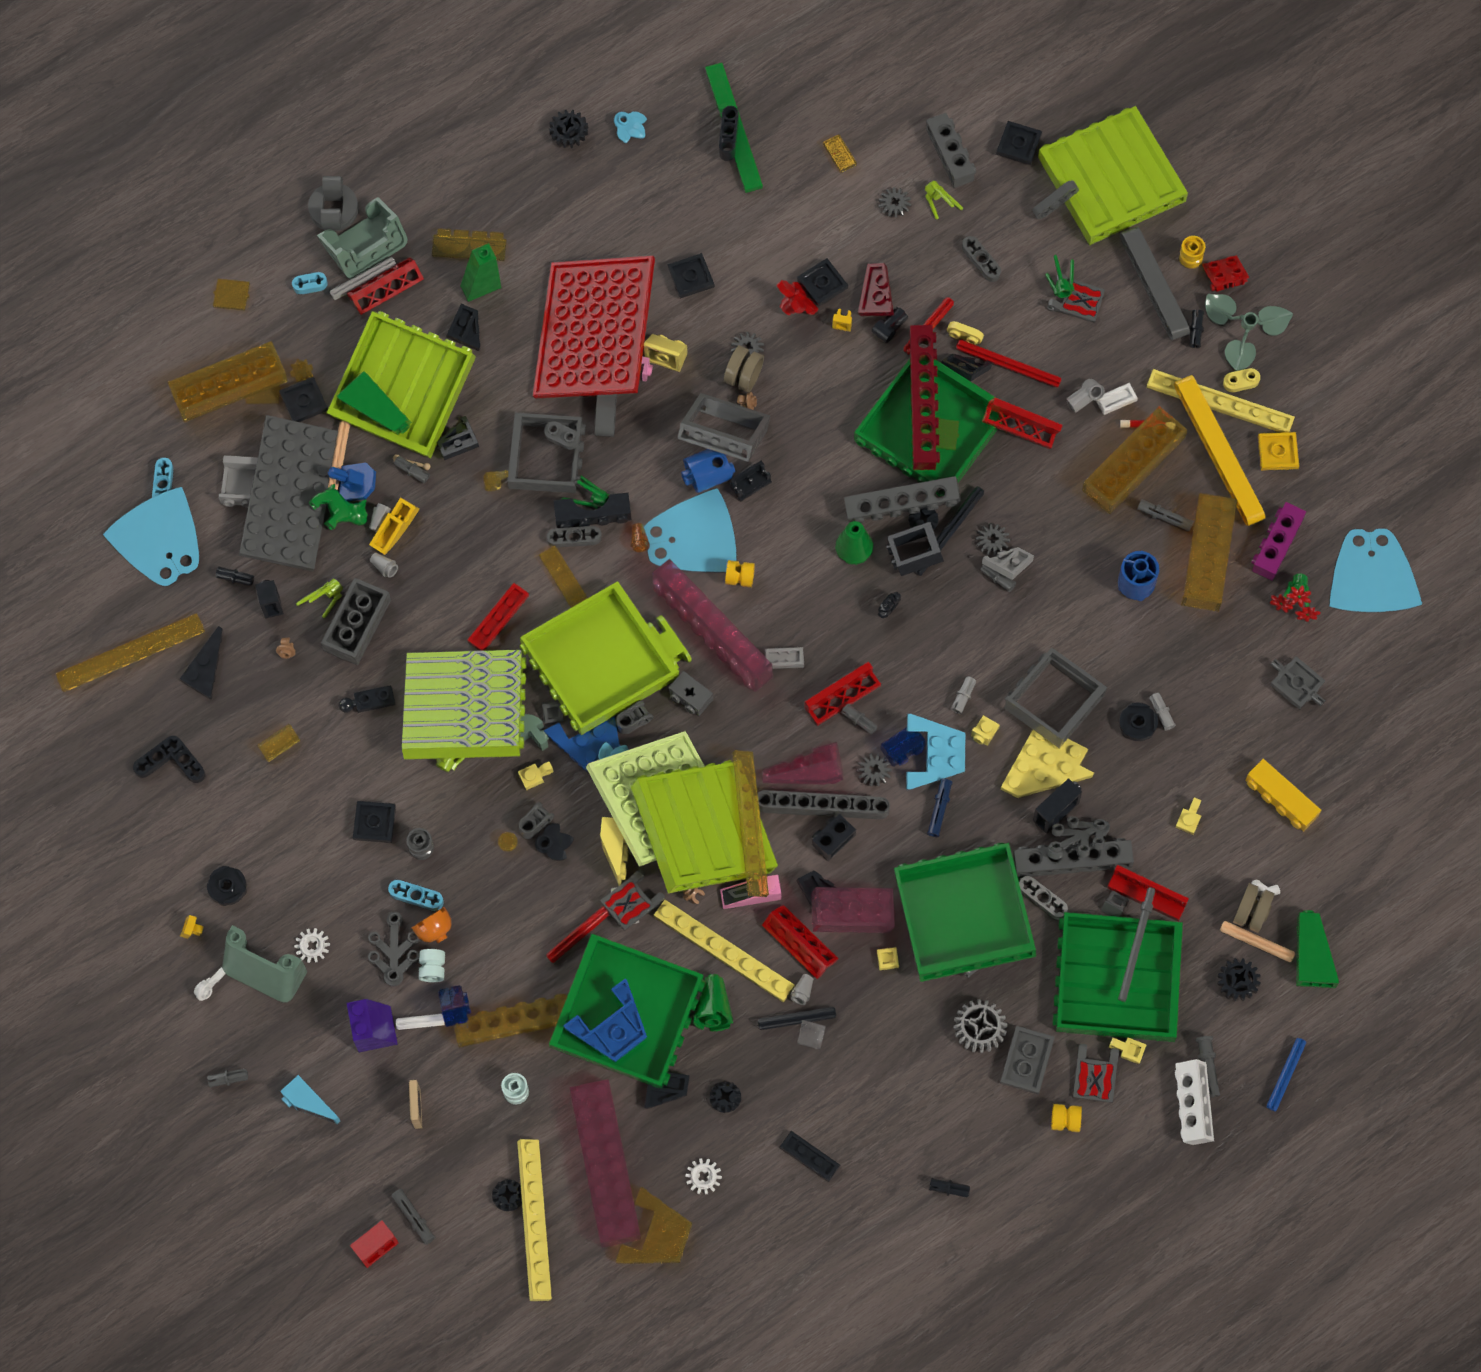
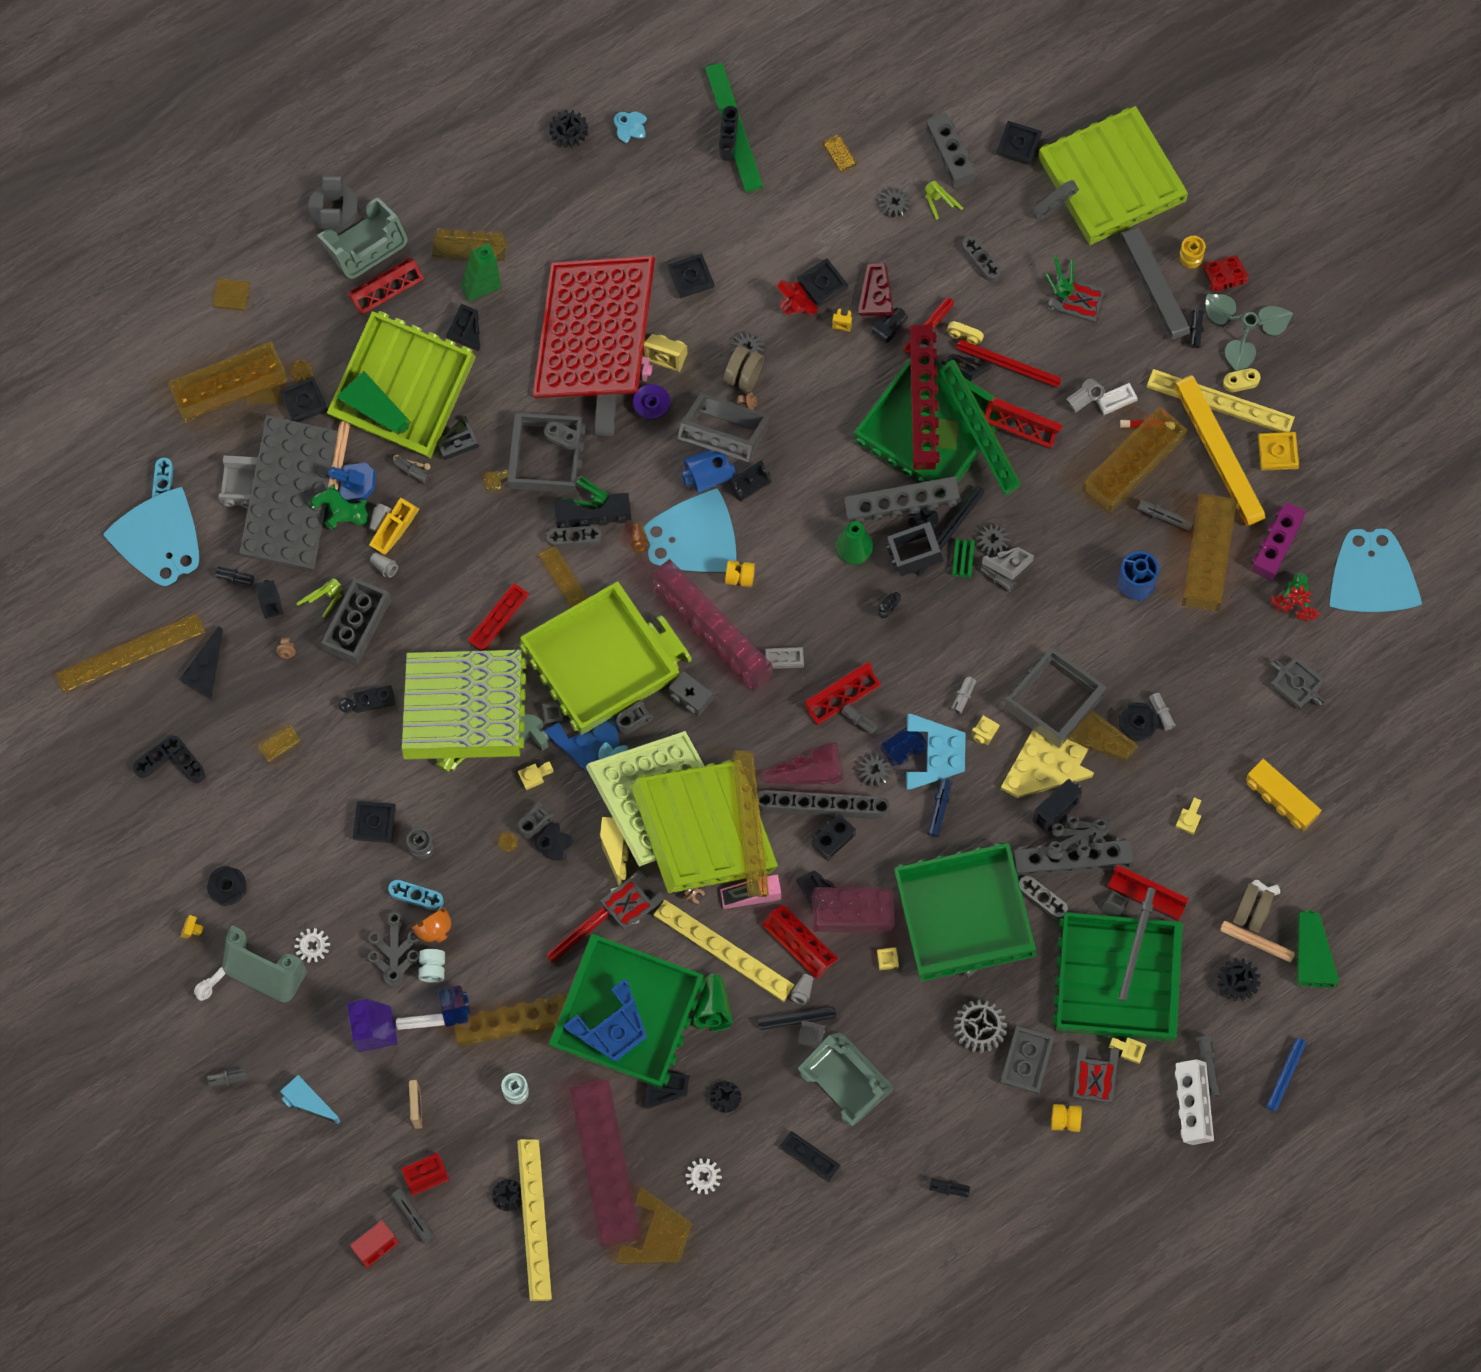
medium azure beam [292,272,328,294] -> none
light grey axle [330,257,396,300] -> none
none -> red plate [401,1153,450,1196]
none -> dark purple dish [633,384,670,419]
none -> sand green windscreen [798,1033,894,1126]
none -> green tile [938,360,1022,495]
none -> green tile [952,539,975,578]
none -> clear yellow wing [1068,711,1138,762]

